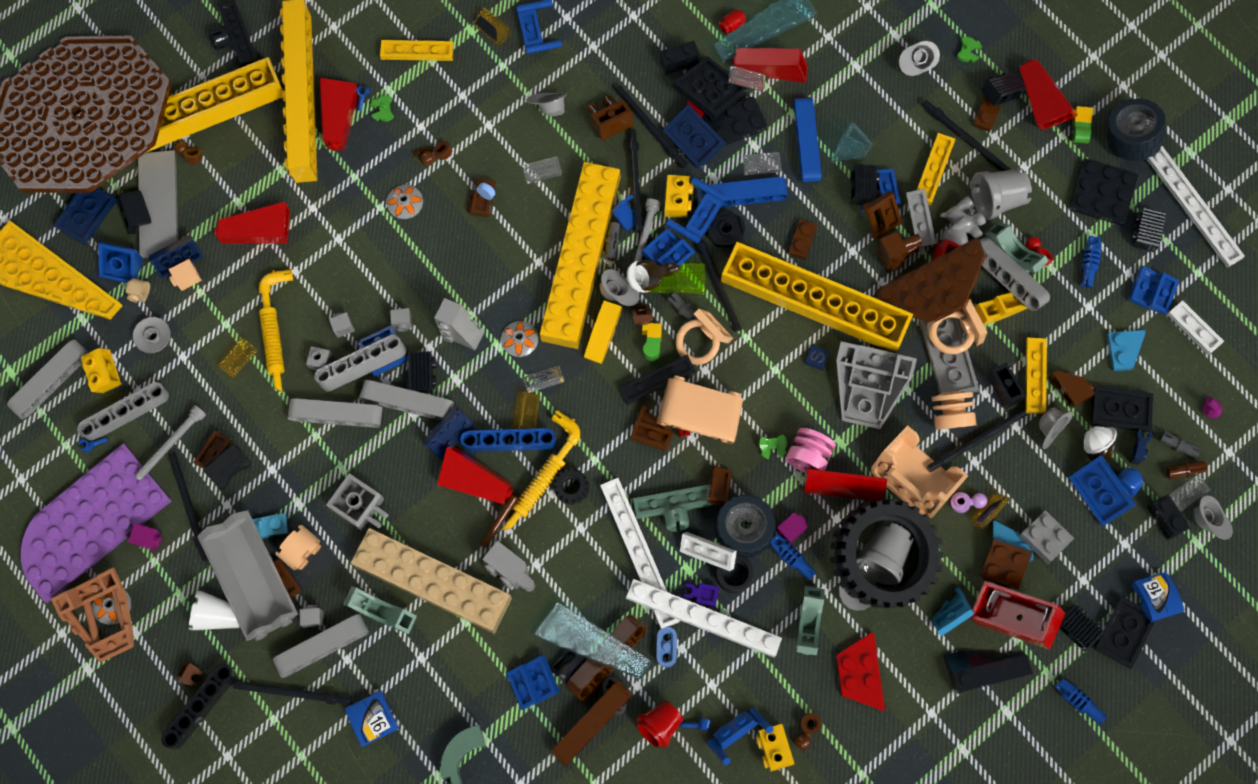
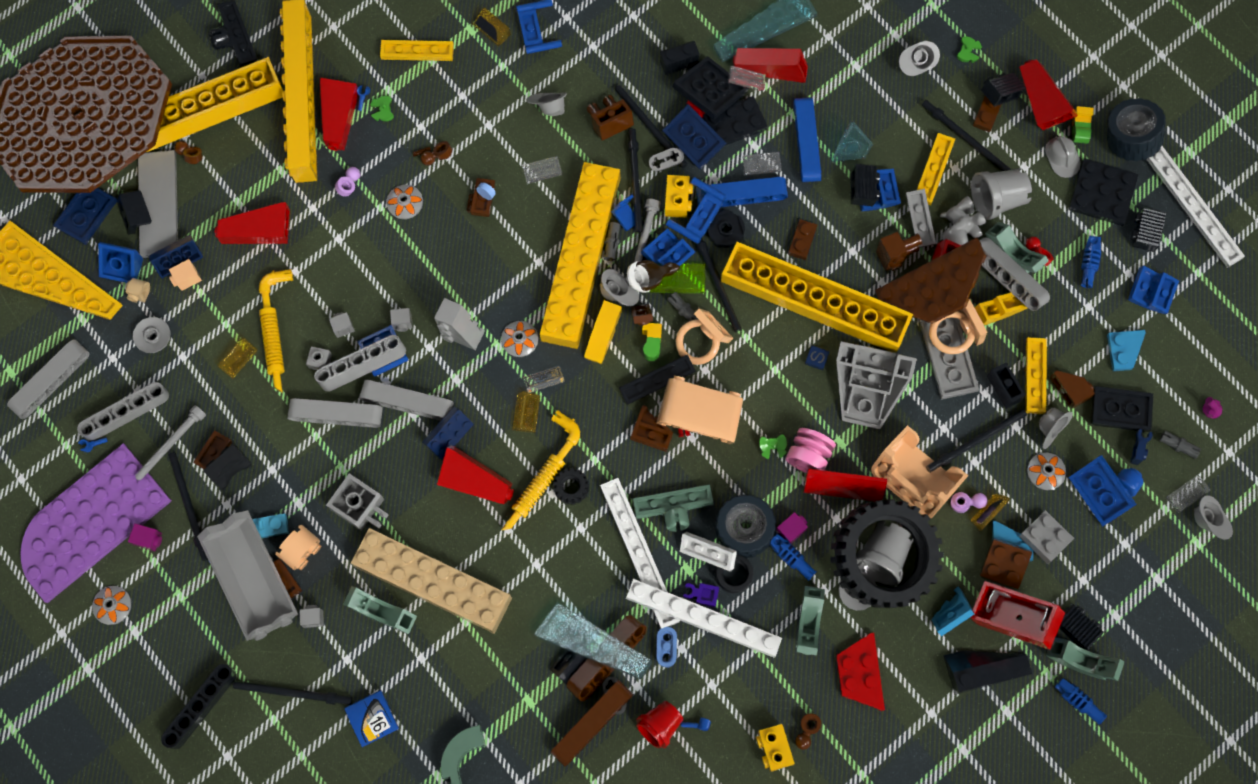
nougat windscreen [51,568,134,663] -> none
yellow brick [81,348,121,393] -> none
reddish brown tile [175,661,203,687] -> none
white cone [189,590,240,630] -> none
light grey beam [272,614,369,678] -> none
black brick [408,351,437,393] -> none
blue beam [460,428,556,452] -> none
reddish brown bar [480,495,518,548] -> none
light grey hinge [482,541,536,592] -> none
blue slope [506,655,560,710] -> none
reddish brown tile [707,465,732,506] -> none
blue plate [707,708,774,765] -> none
red brick [719,9,746,35] -> none
reddish brown plate [863,191,902,239] -> none
light nougat wheel [932,390,977,430] -> none
white piece [1084,426,1117,463] -> none
black plate [1094,596,1155,669] -> none
blue slope [1132,572,1184,622] -> none
black brick [1147,494,1190,540] -> none
reddish brown axle [1166,461,1208,479] -> none
white plate [1167,300,1224,356] -> none
none -> lavender plate [335,167,360,196]
none -> light grey beam [649,148,684,171]
none -> light grey dish [1027,452,1066,490]
none -> light grey piece [1045,136,1081,178]
none -> sand green arch [1046,638,1124,681]

